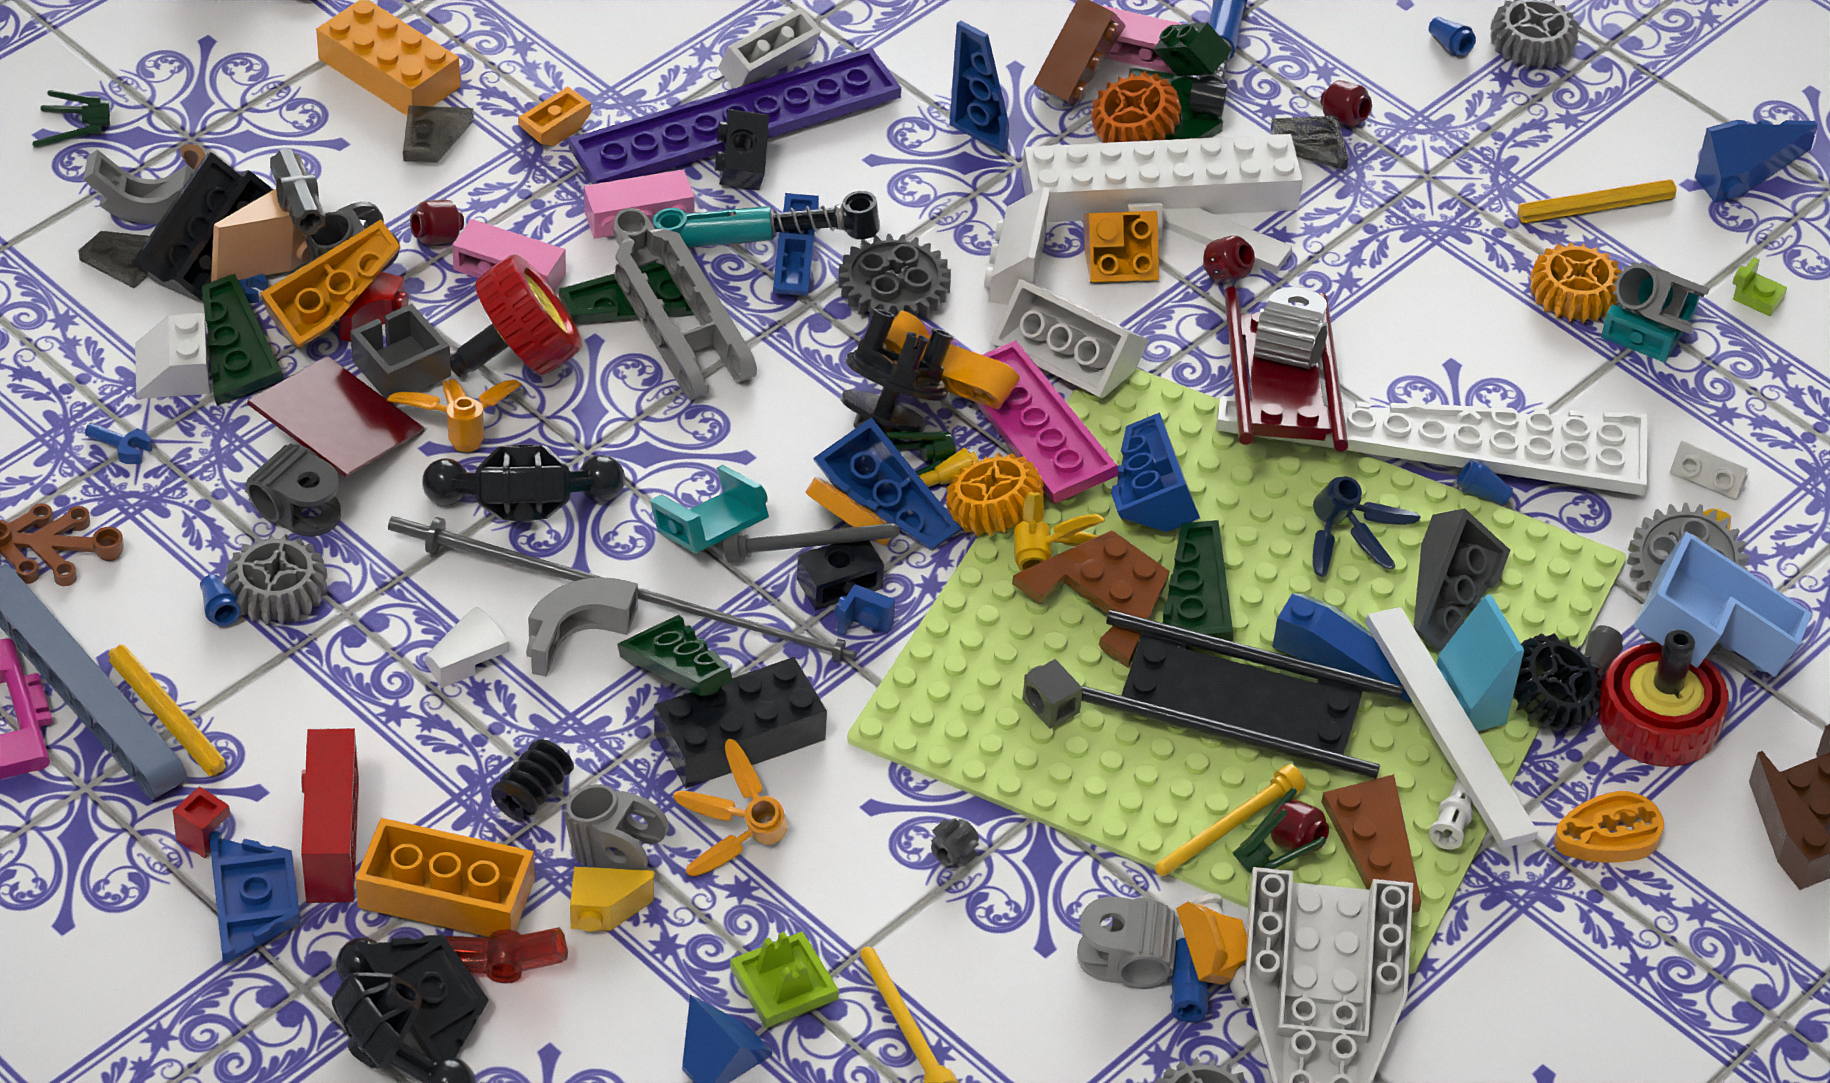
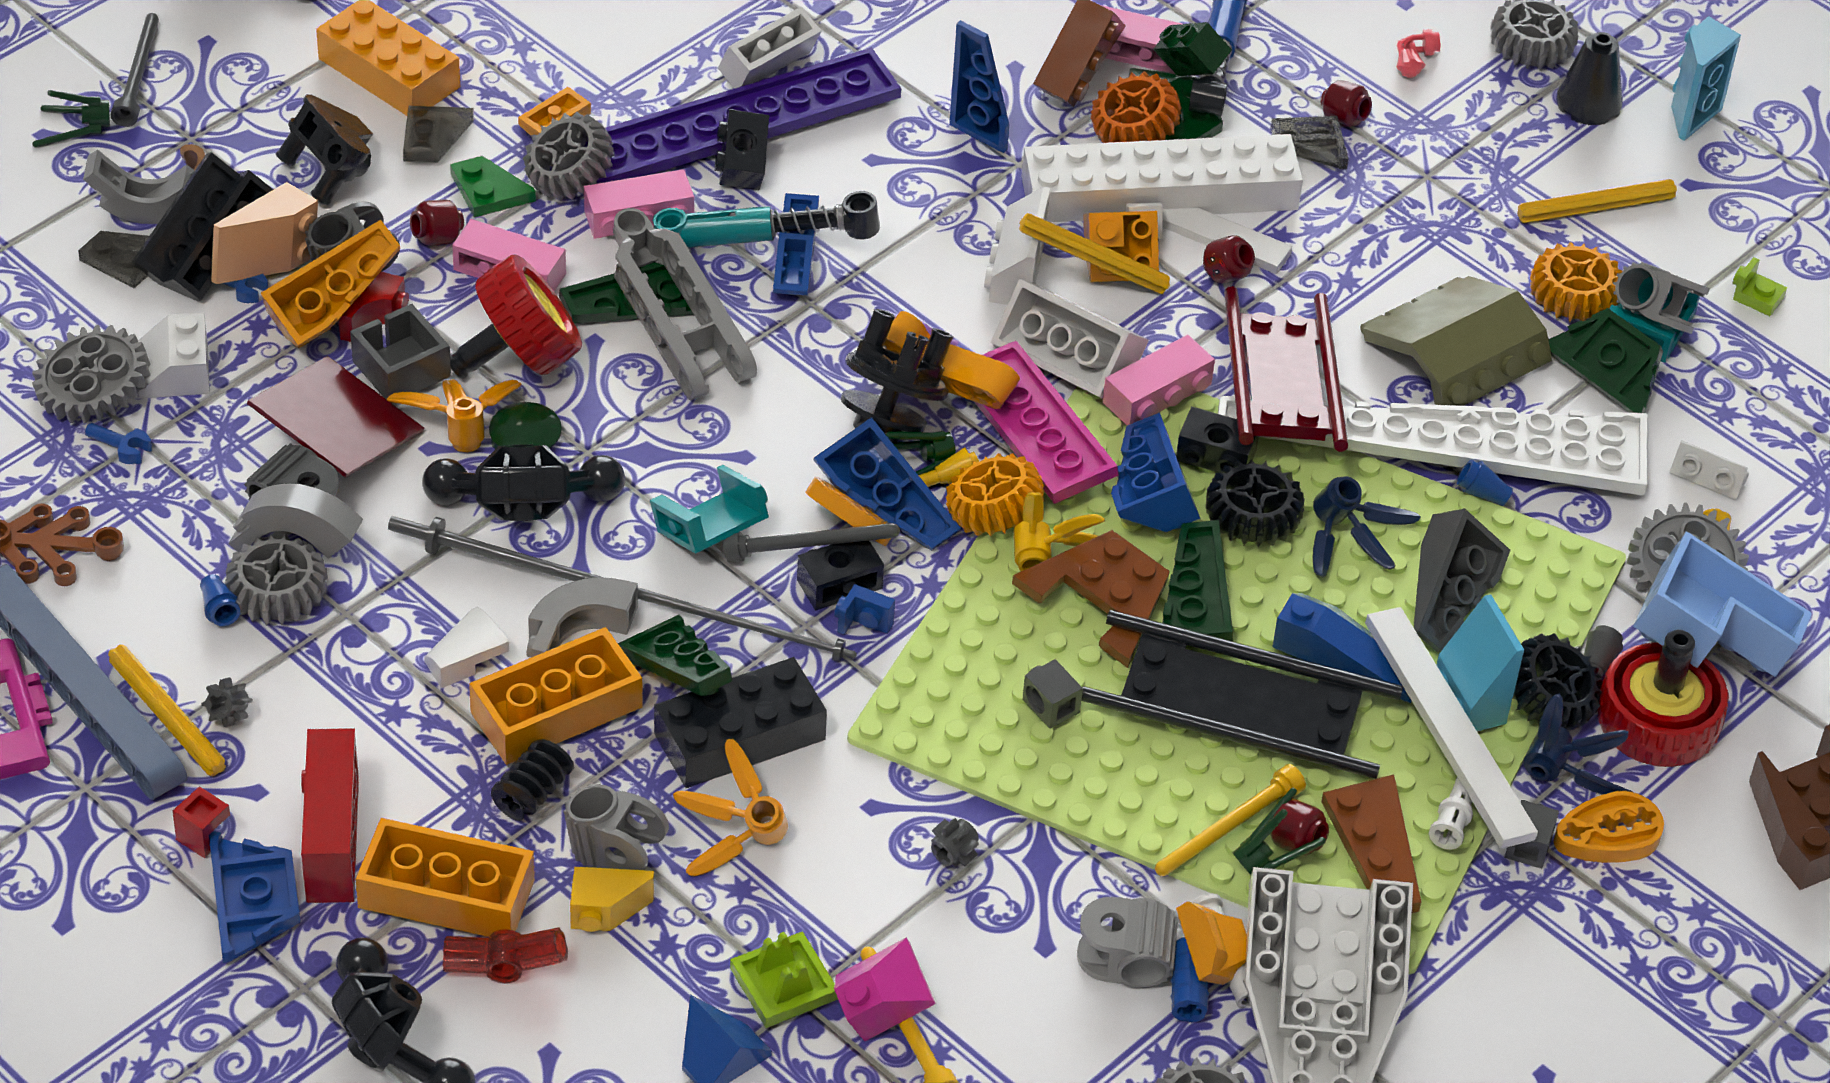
dark green wing [202,273,284,406] -> none
dark grey piece [270,148,326,235] -> none
black wing [352,934,489,1062] -> none
dark grey gear [838,234,951,320] -> none
light grey piece [1254,287,1328,369] -> none
blue cone [1428,16,1476,56] -> none
blue wedge [1694,120,1818,203] -> none
none -> light grey gear [32,324,151,423]
none -> dark grey piece [110,13,159,127]
none -> dark grey gear [201,677,253,727]
none -> light grey arch [228,484,363,558]
none -> black piece [276,94,373,205]
none -> green wing [450,156,536,218]
none -> light orange brick [469,627,643,765]
none -> dark green dish [489,402,562,449]
none -> light grey gear [523,112,615,201]
none -> dark pink slope [834,938,936,1041]
none -> yellow axle [1019,213,1170,294]
none -> bright pink brick [1102,335,1215,425]
none -> black brick [1176,406,1259,473]
none -> black gear [1205,458,1305,548]
none -> olive hinge [1360,276,1552,406]
none -> coral piece [1396,29,1440,78]
none -> dark grey brick [1505,800,1559,869]
none -> dark blue plant [1523,693,1633,795]
none -> dark green wing [1548,308,1663,413]
none -> black cone [1556,32,1623,125]
none -> medium azure slope [1671,16,1741,141]

